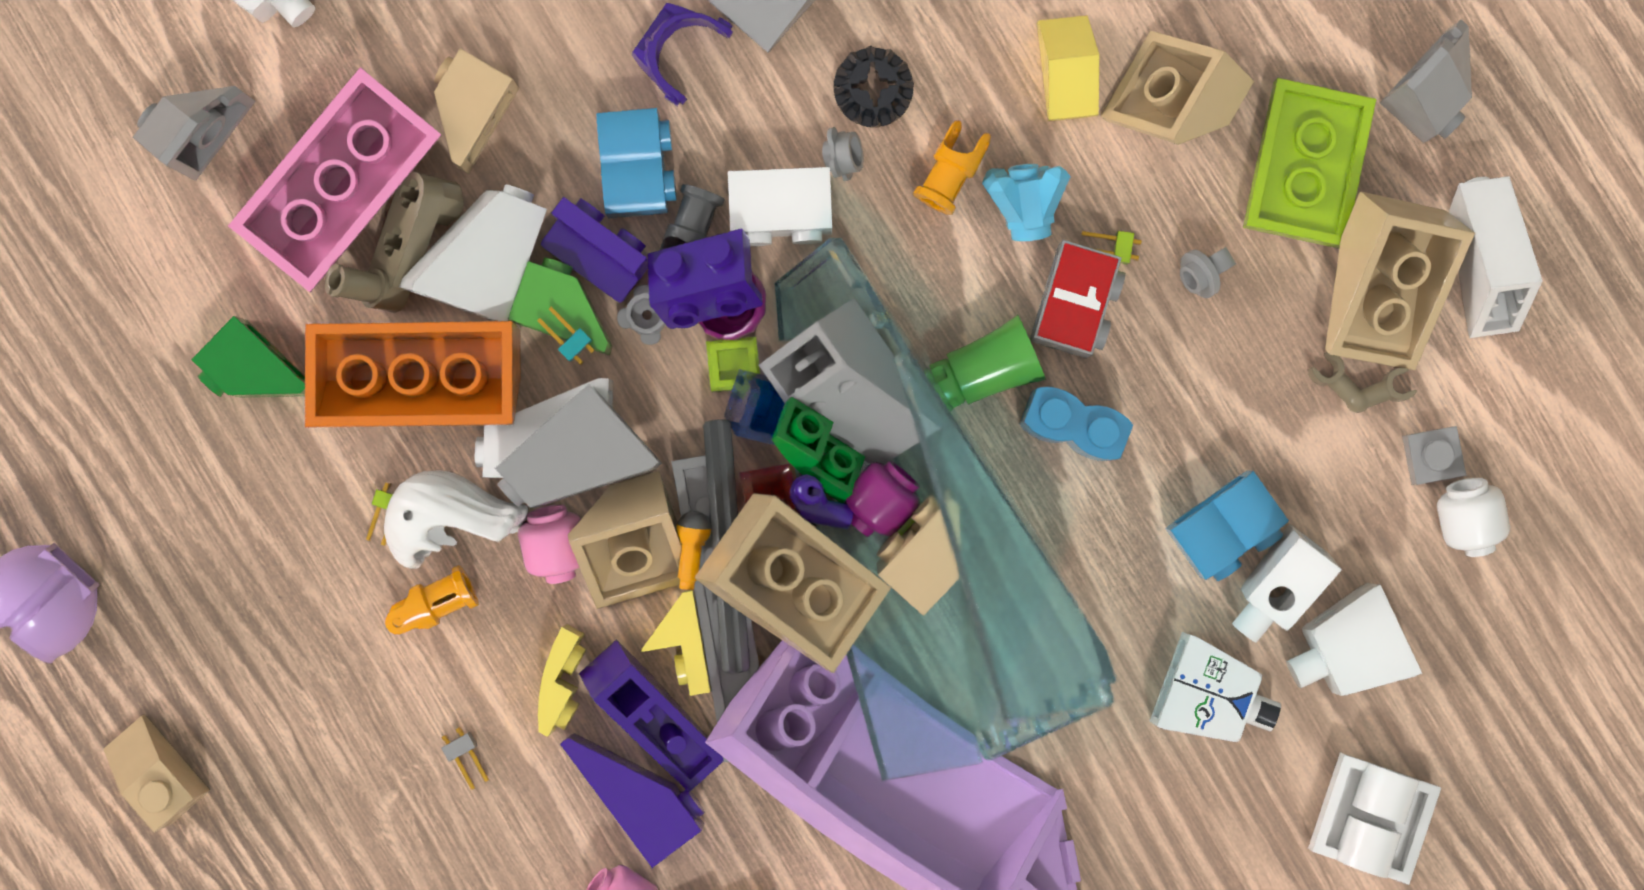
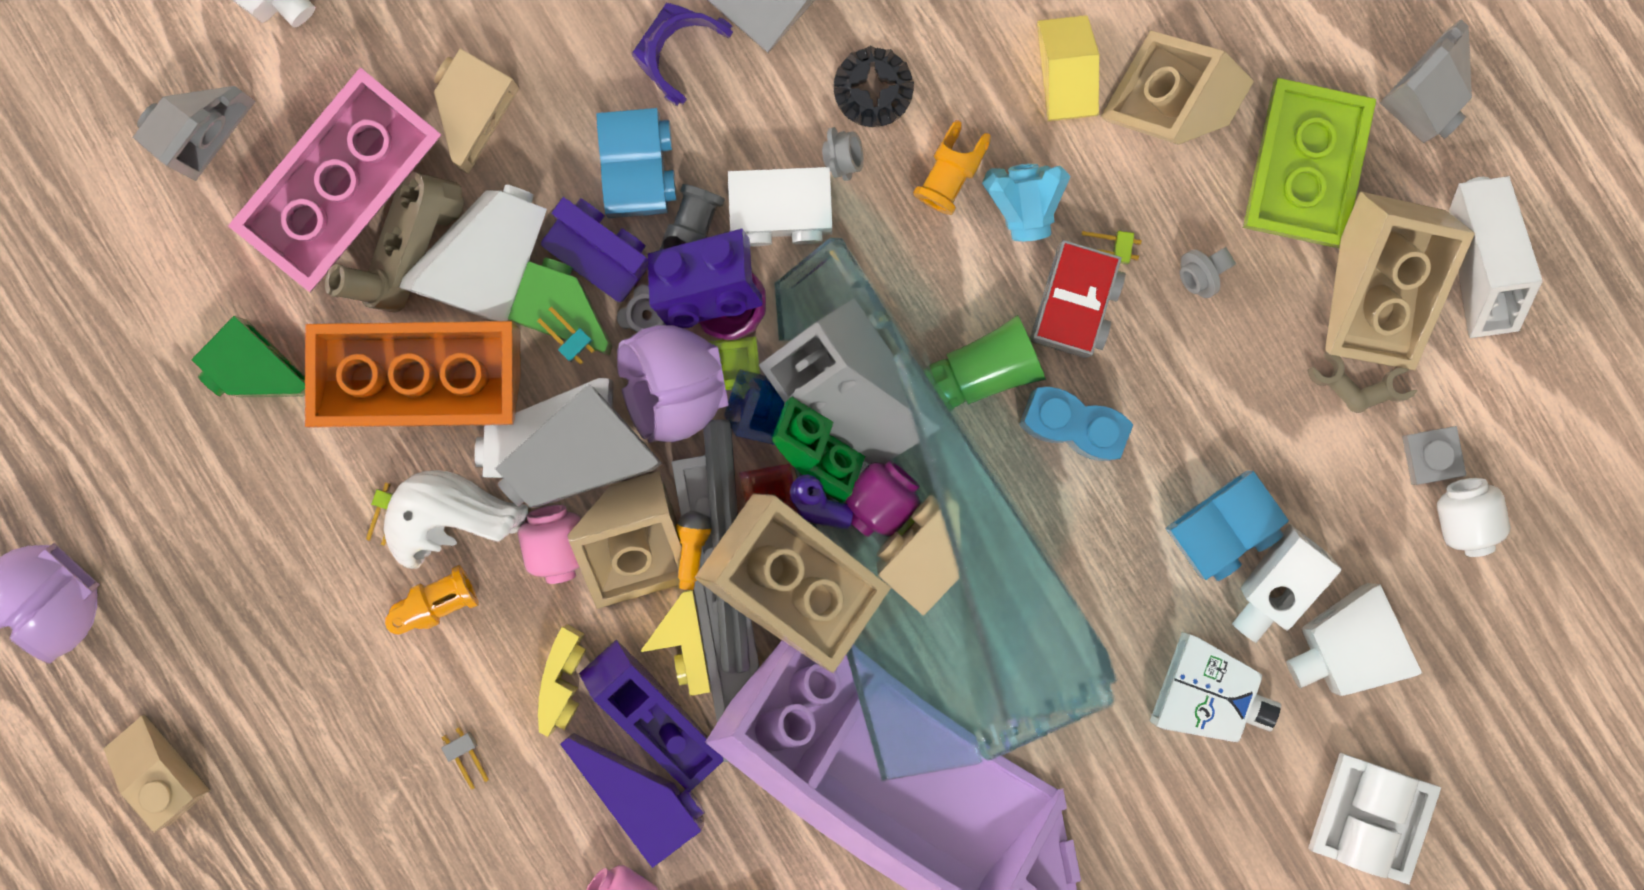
none -> lavender piece [617,325,729,443]

